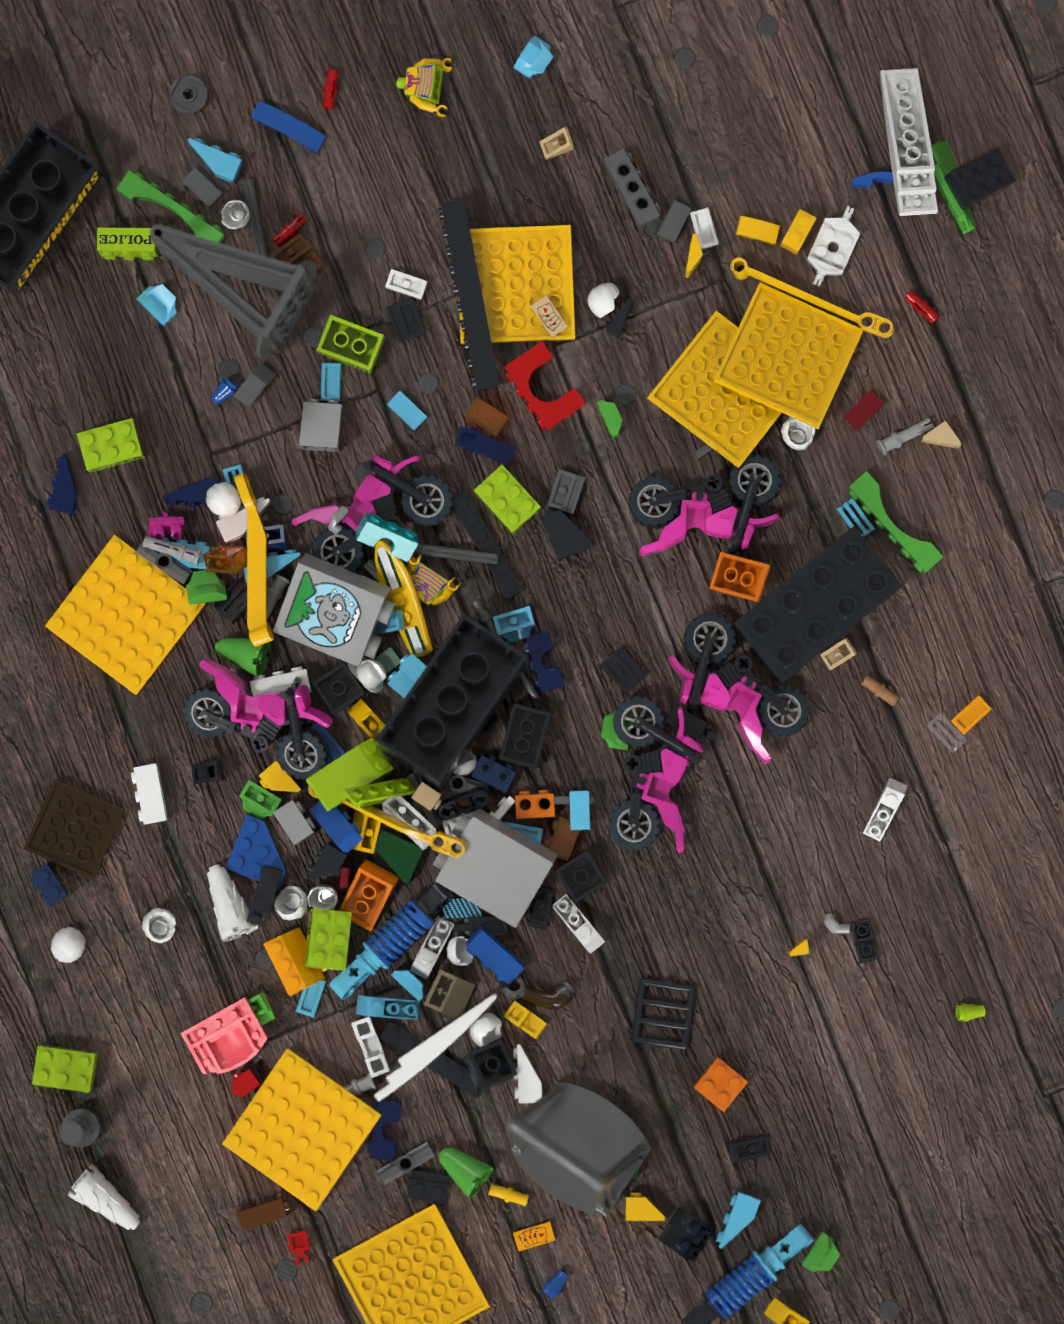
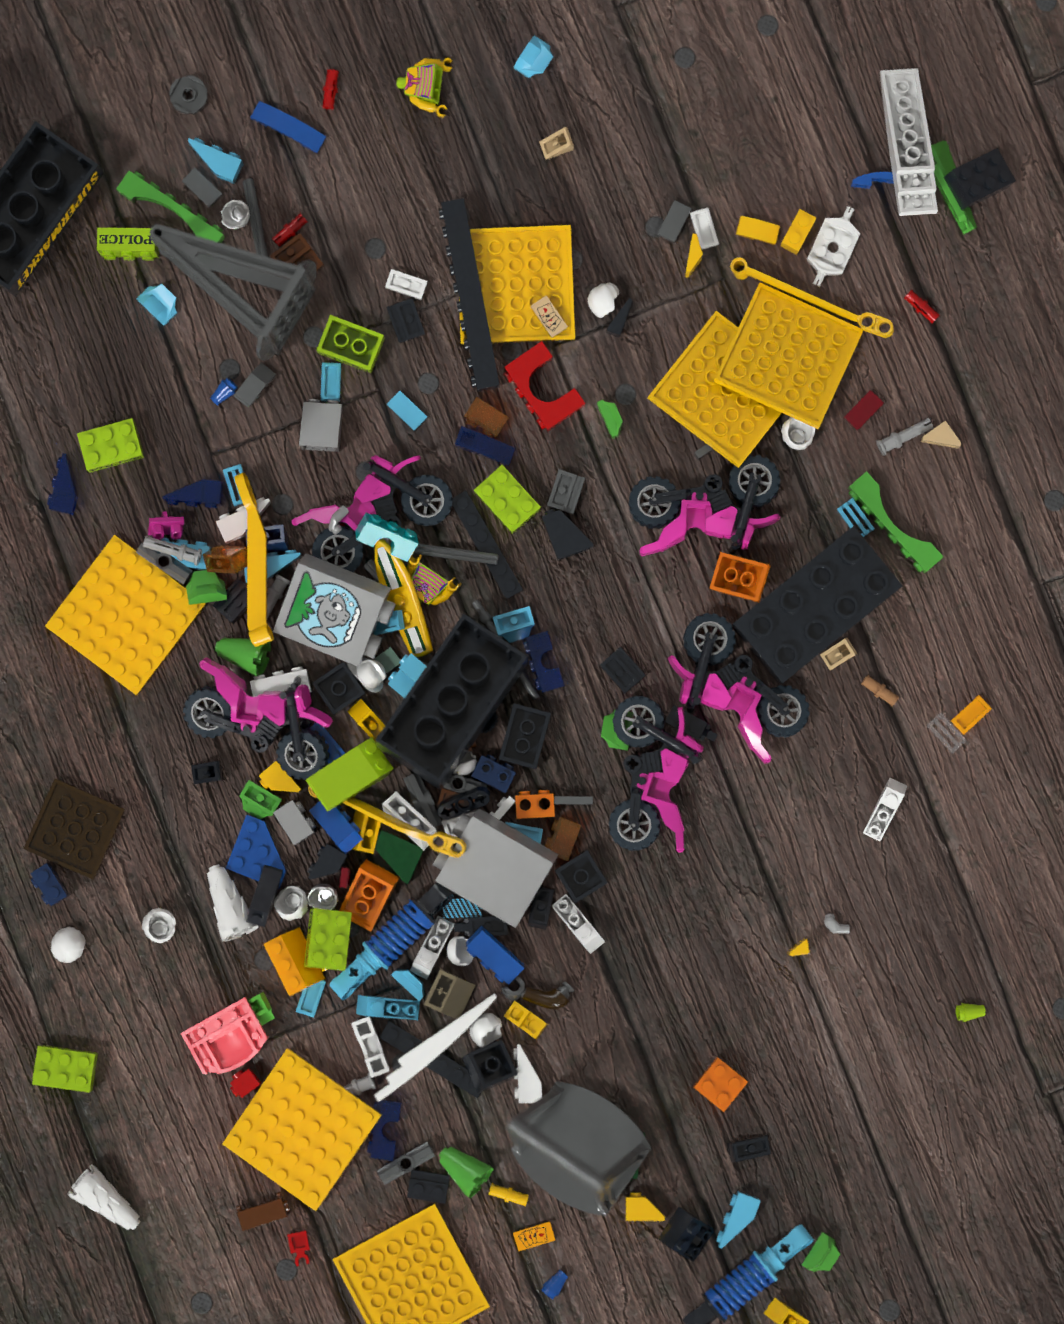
dark grey piece [60,1108,102,1148] -> none
white brick [131,763,168,825] -> none
white hair [206,482,241,517] -> none
lime bracket [344,778,416,808] -> none
tan brick [411,782,443,811] -> none
medium azure tile [570,791,590,830] -> none
dark grey brick [603,148,661,229] -> none
black bar [631,978,696,1050] -> none
black slope [851,920,878,964] -> none

